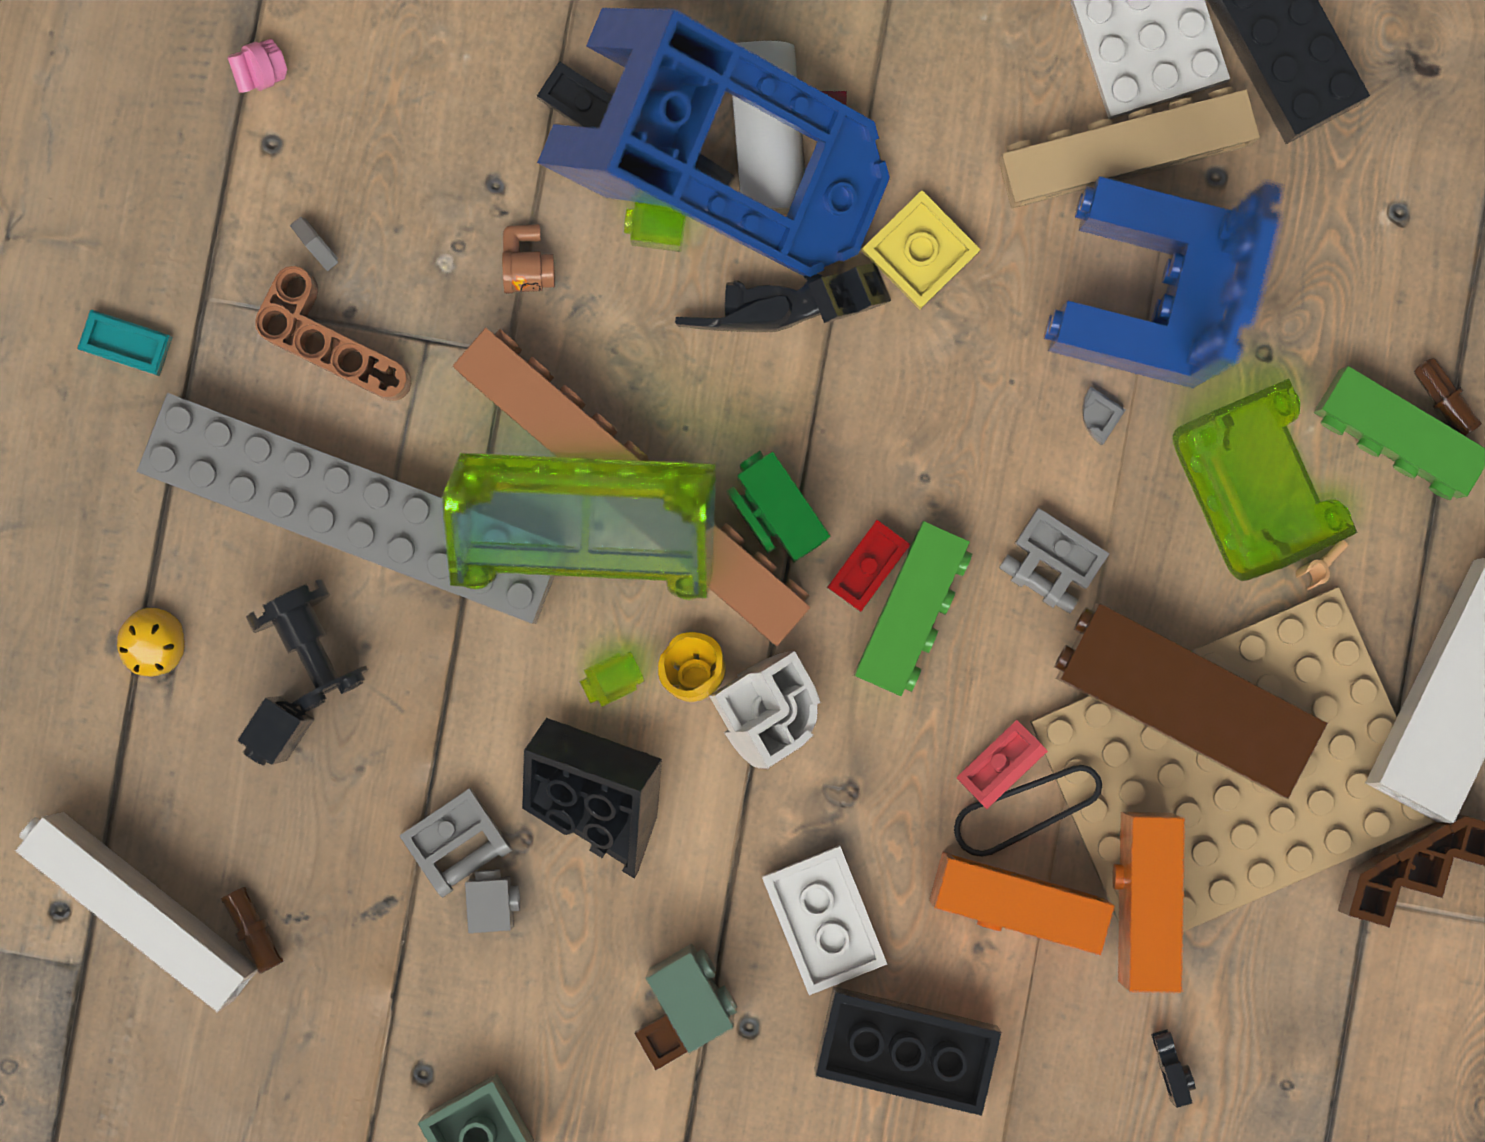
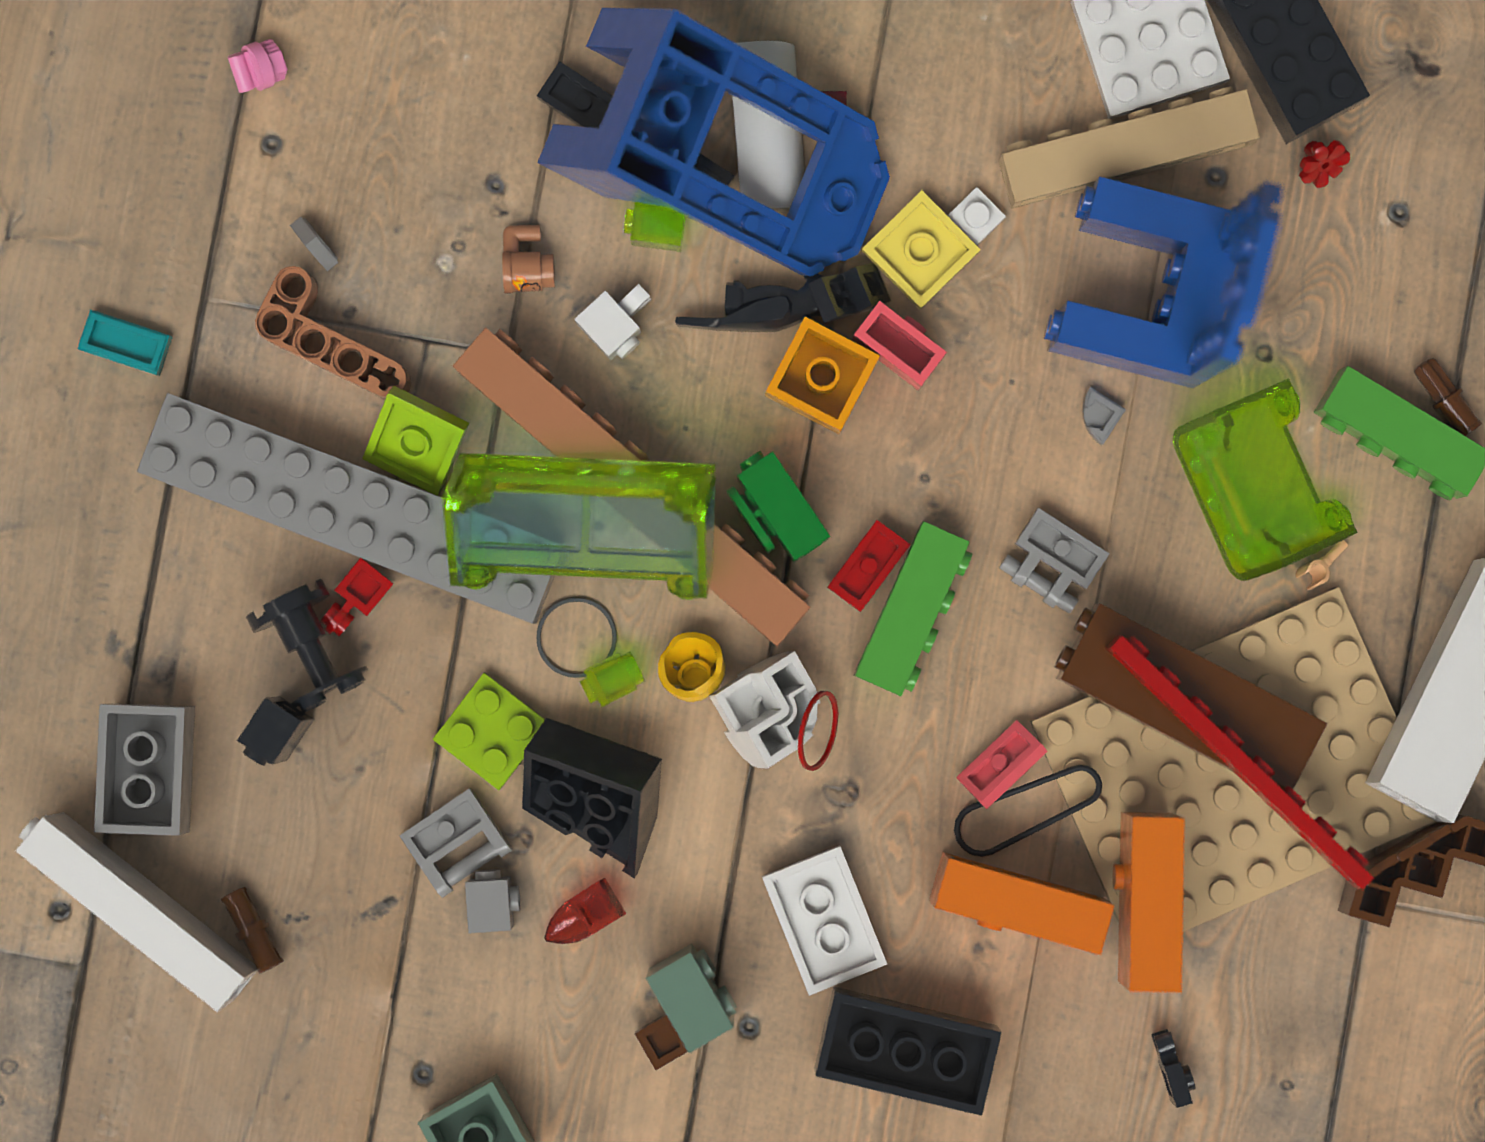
yellow helmet [117,608,185,677] -> none
none -> light grey brick [94,703,195,836]
none -> red plate [320,558,394,637]
none -> lime plate [362,386,469,496]
none -> lime plate [433,673,545,790]
none -> dark grey piece [536,598,617,678]
none -> clear red plate [544,878,626,944]
none -> white brick [574,284,651,361]
none -> light orange brick [765,317,880,435]
none -> red piece [798,690,838,771]
none -> coral brick [852,301,947,390]
none -> white plate [947,187,1006,246]
none -> red plate [1105,635,1374,890]
none -> red plant [1299,140,1350,188]

